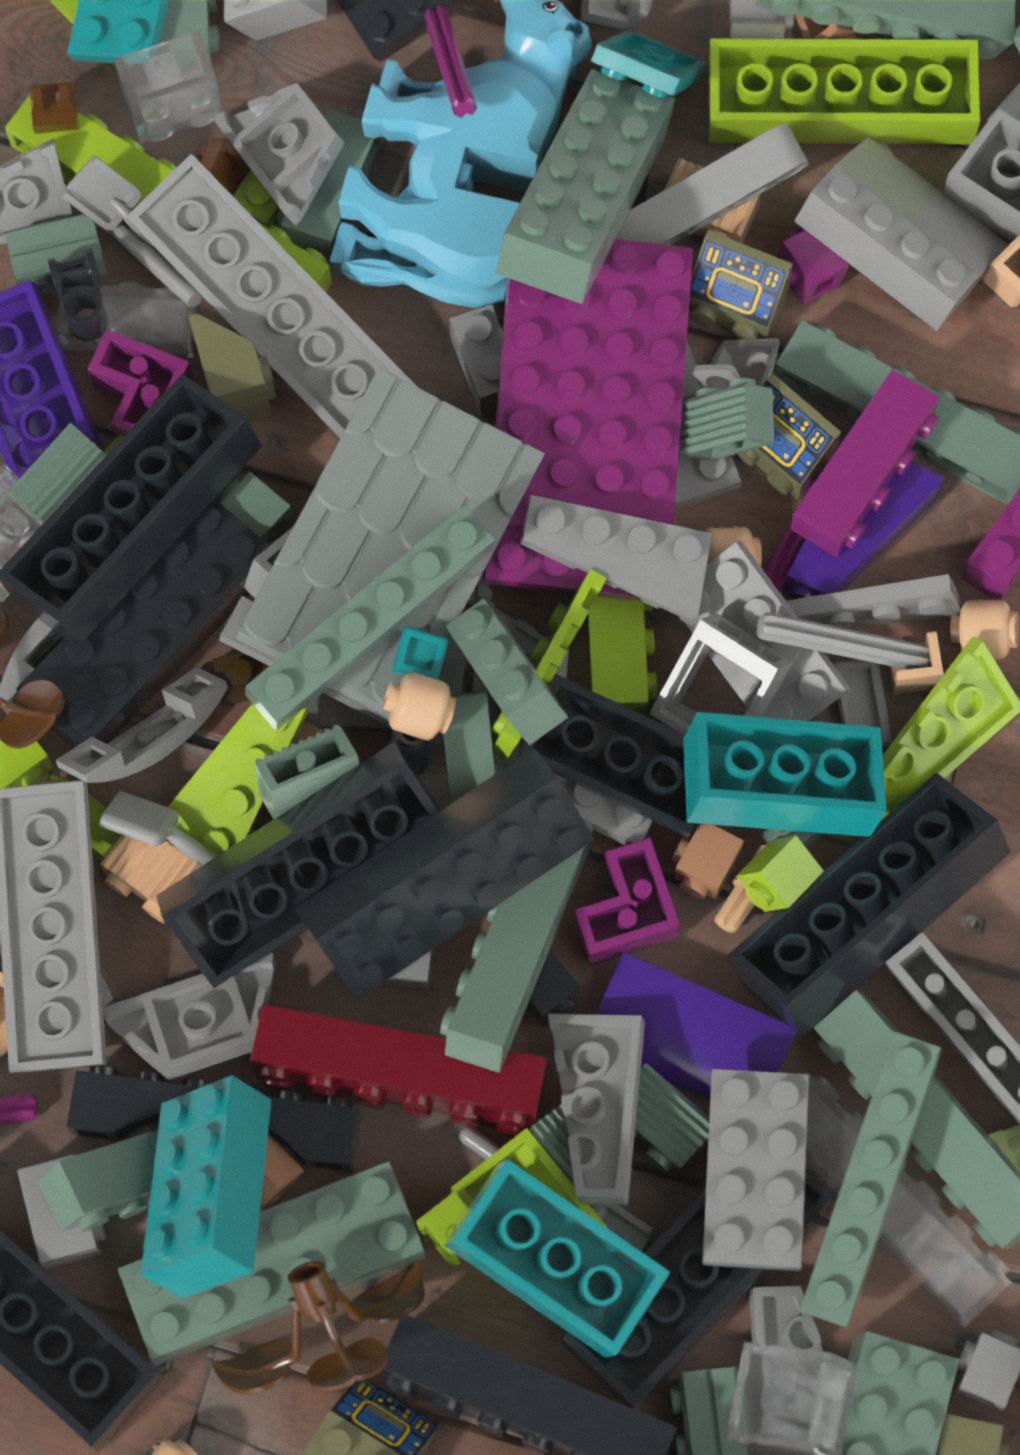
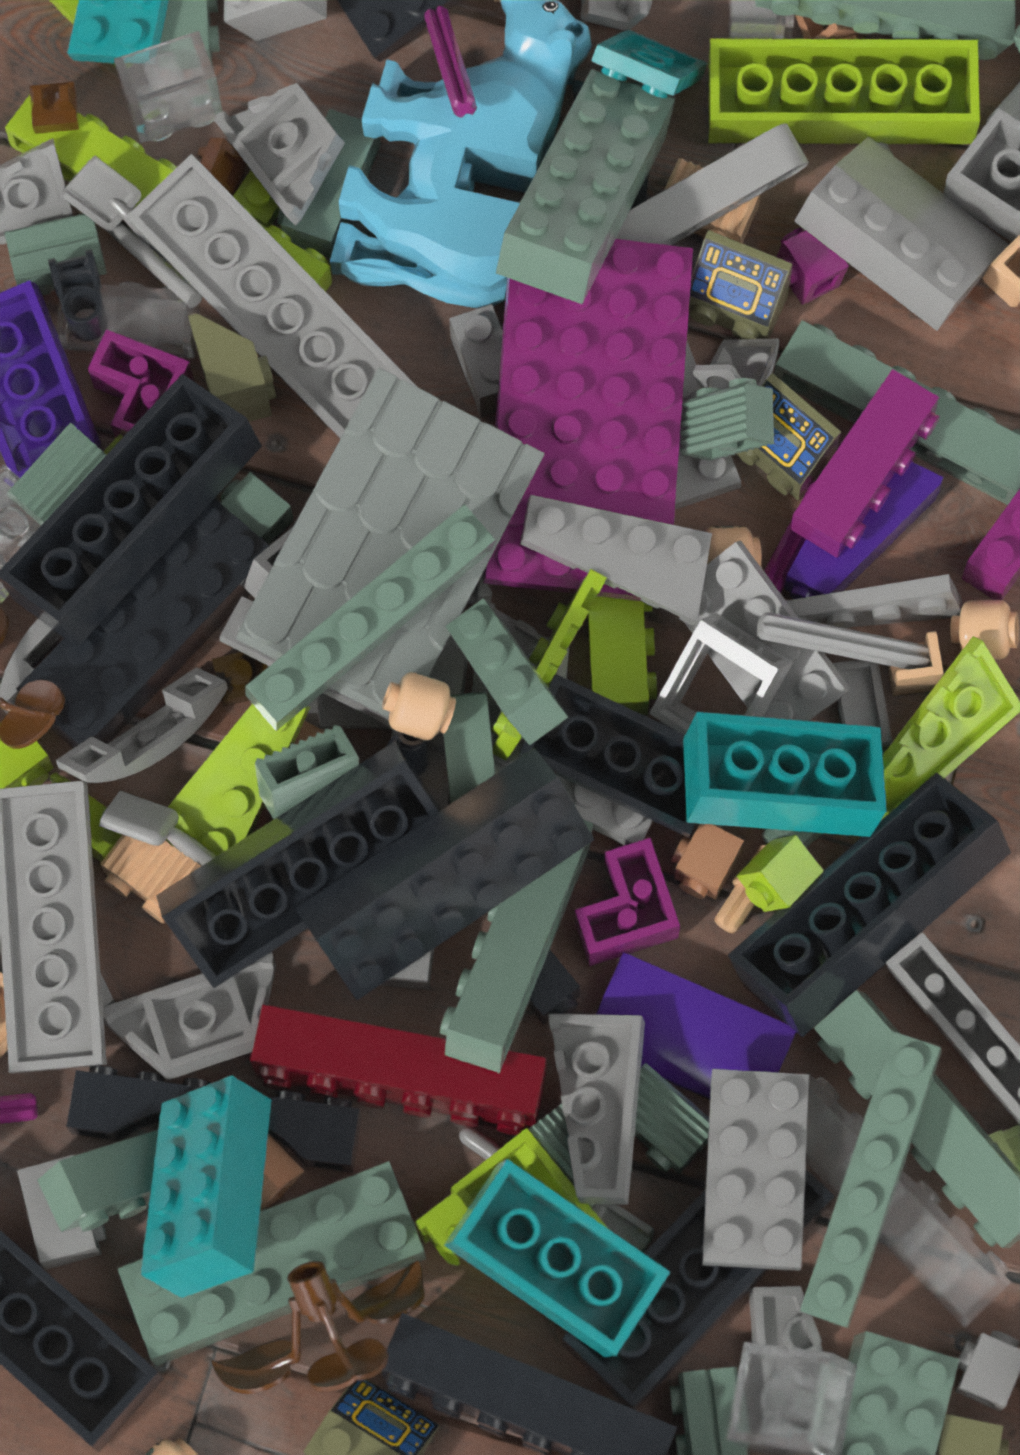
teal tile [391,625,450,680] -> none

